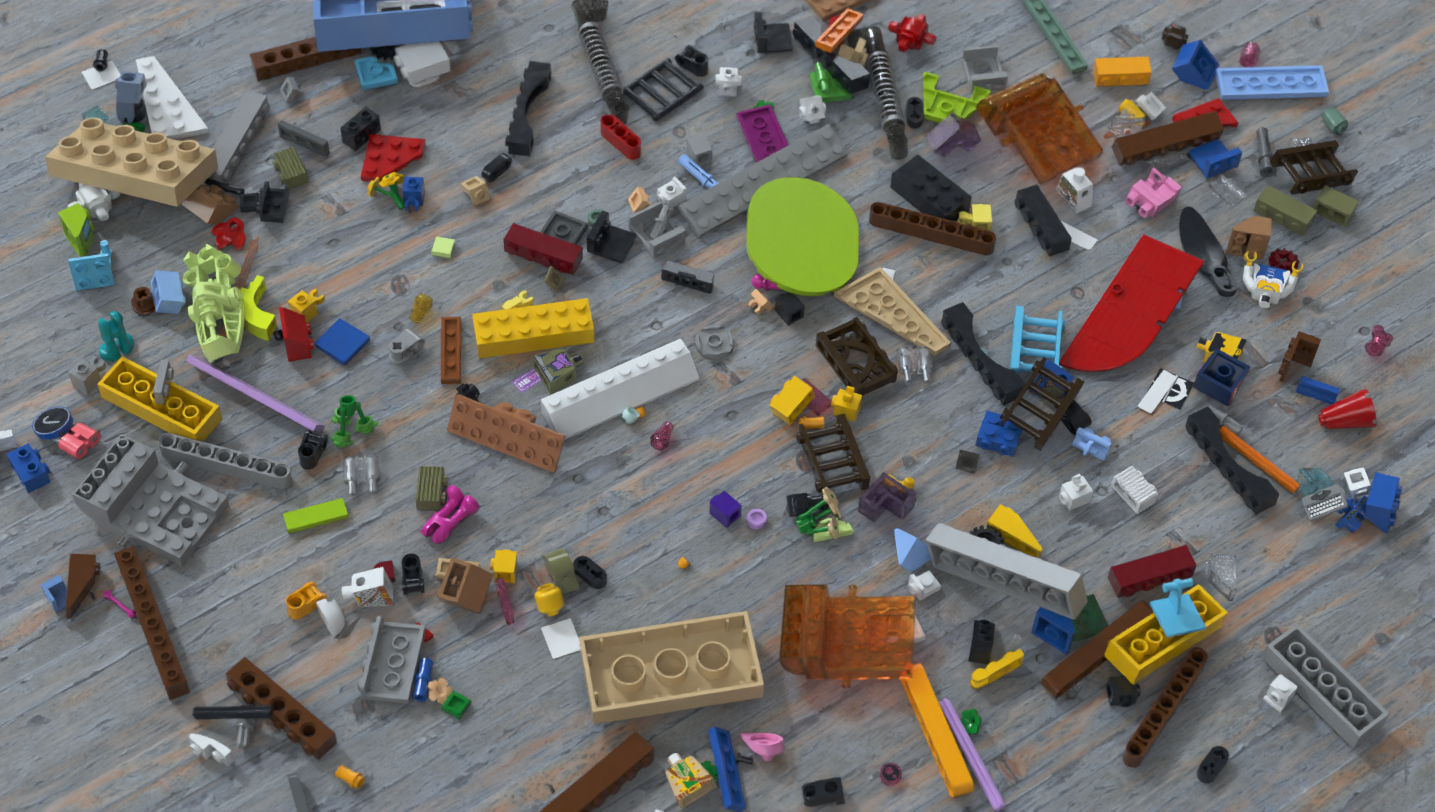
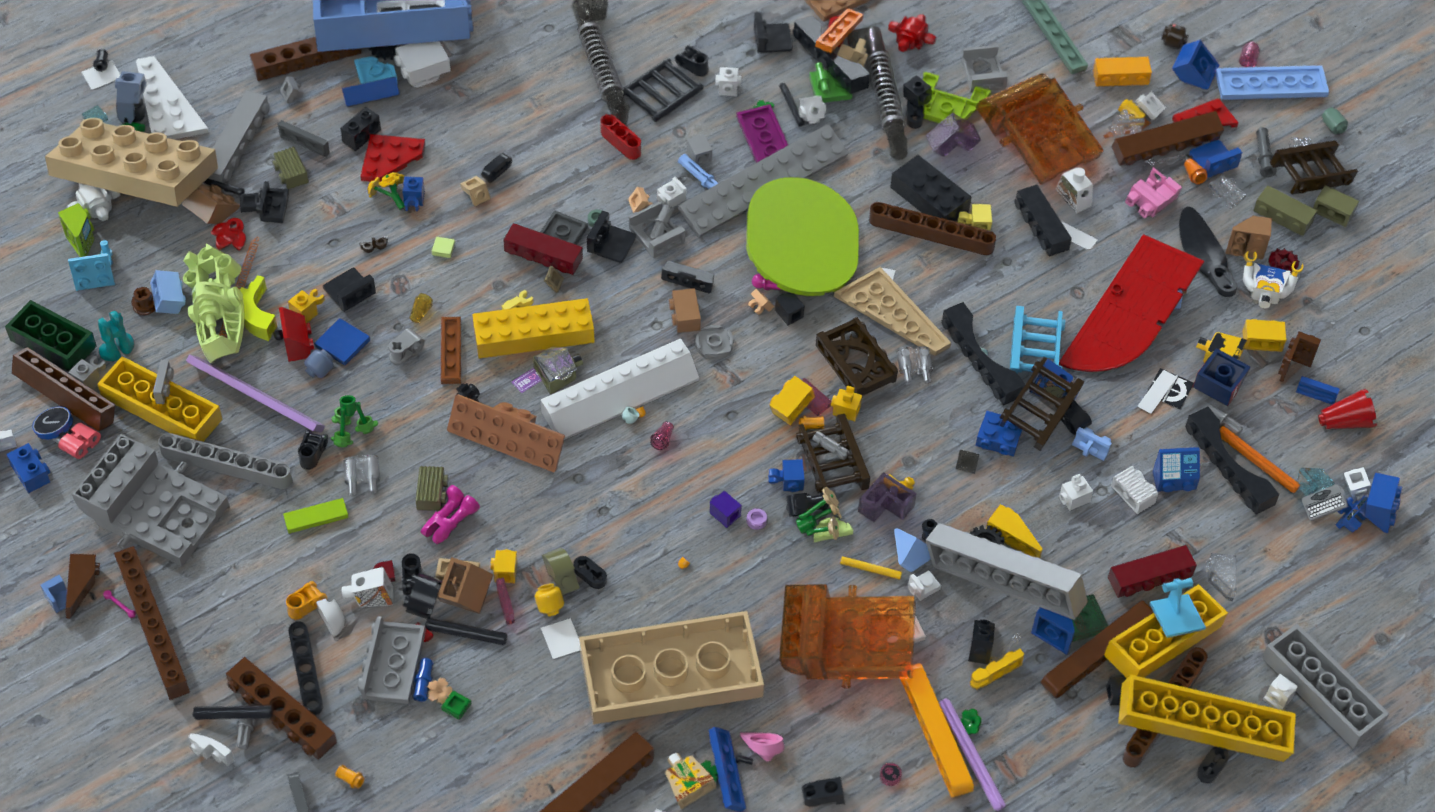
black arch [505,61,551,157] -> none
clear pink plate [1365,325,1393,357] -> none
none -> dark green brick [5,300,97,372]
none -> reddish brown brick [11,347,115,431]
none -> black beam [288,621,323,716]
none -> sand blue head [304,349,334,378]
none -> black bracket [323,267,376,312]
none -> blue tile [342,76,400,106]
none -> dark brown piece [360,236,388,253]
none -> black cylinder [403,572,443,619]
none -> black axle [425,618,508,645]
none -> clear slope [535,347,577,380]
none -> medium nougat brick [669,288,701,333]
none -> blue brick [768,459,805,492]
none -> black bar [779,83,805,127]
none -> light grey axle [813,431,849,460]
none -> yellow bar [840,556,902,580]
none -> black brick [903,75,932,108]
none -> black pin [922,519,938,542]
none -> yellow brick [1118,674,1296,762]
none -> blue slope [1152,447,1200,492]
none -> orange cone [1184,159,1207,185]
none -> yellow brick [1242,319,1286,352]

